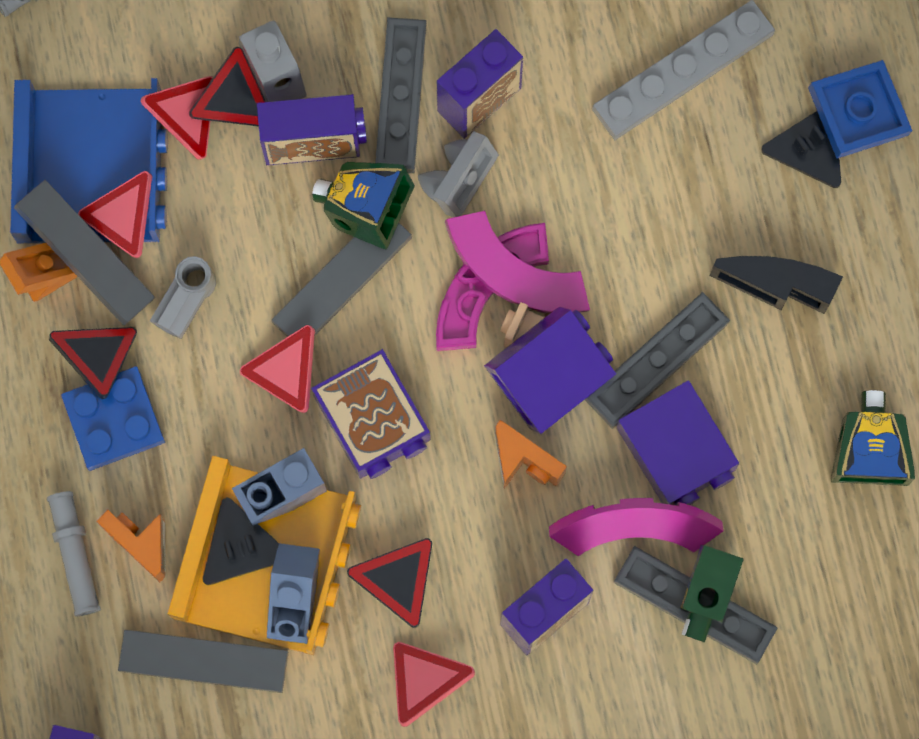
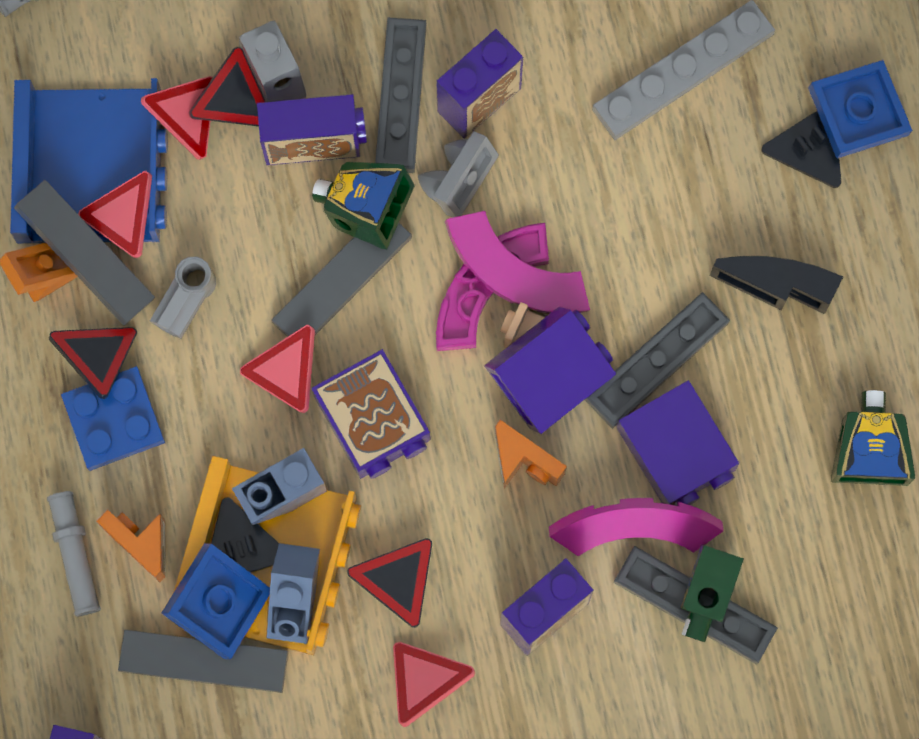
none -> blue plate [161,543,270,659]

